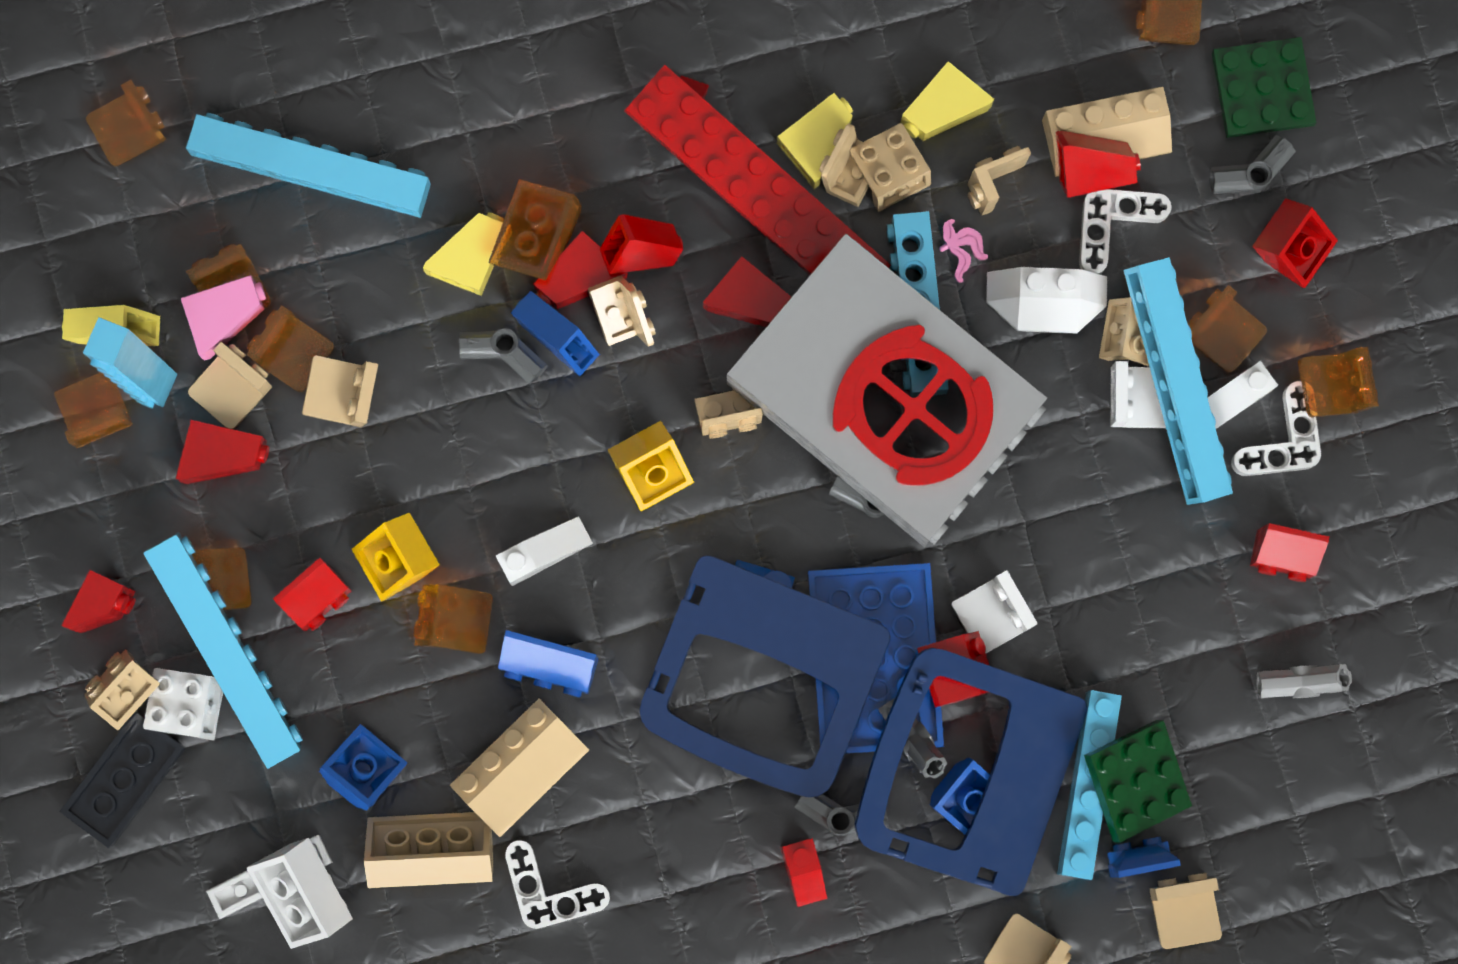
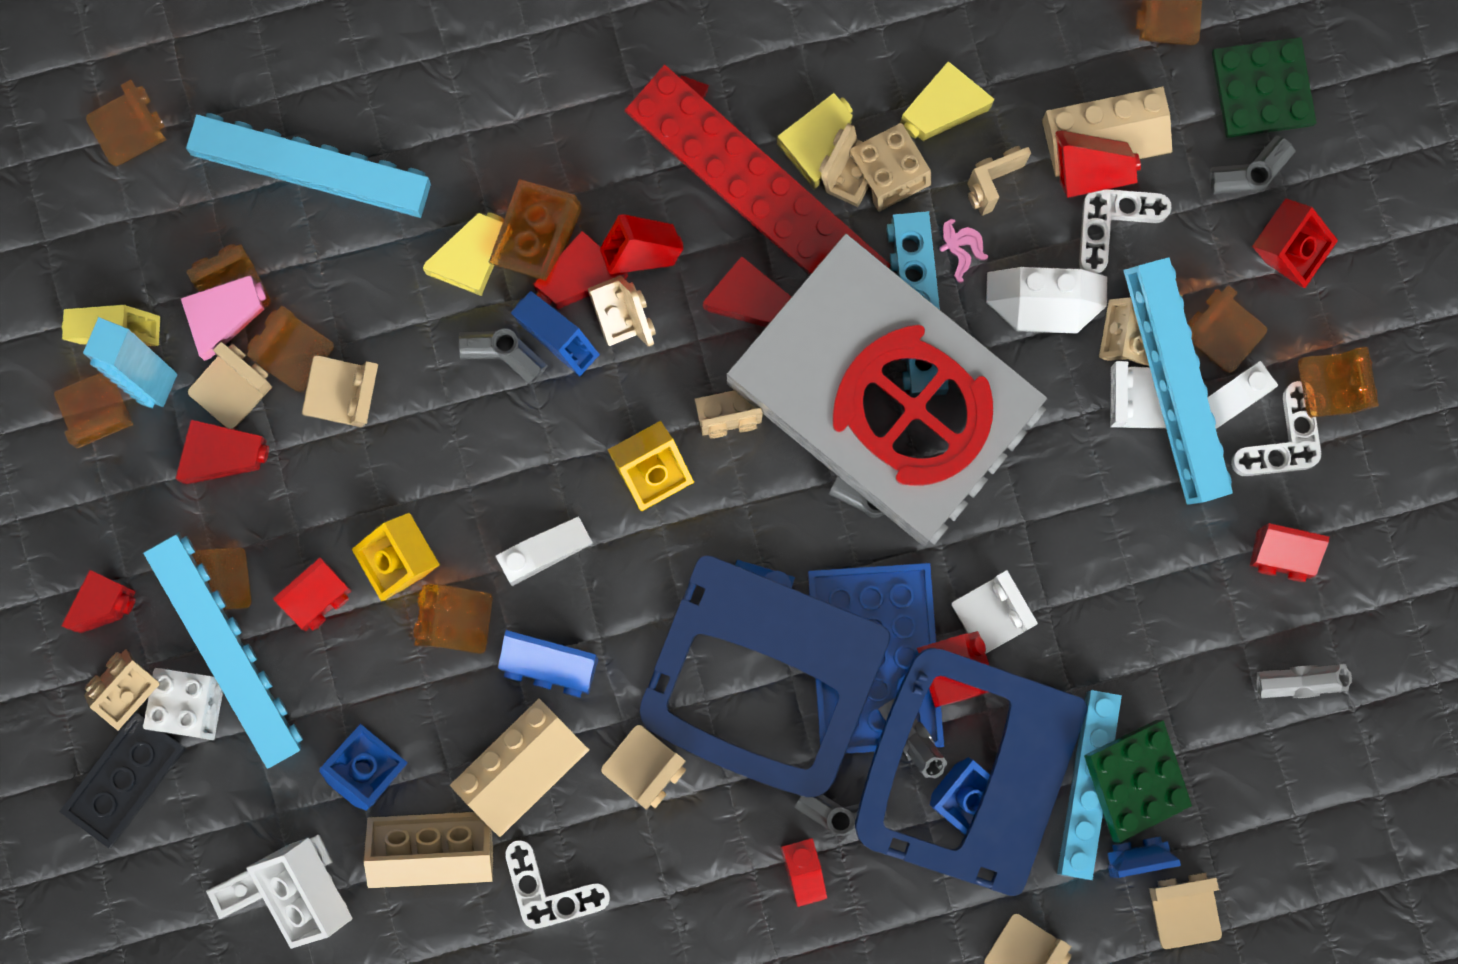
none -> tan bracket [601,725,686,810]

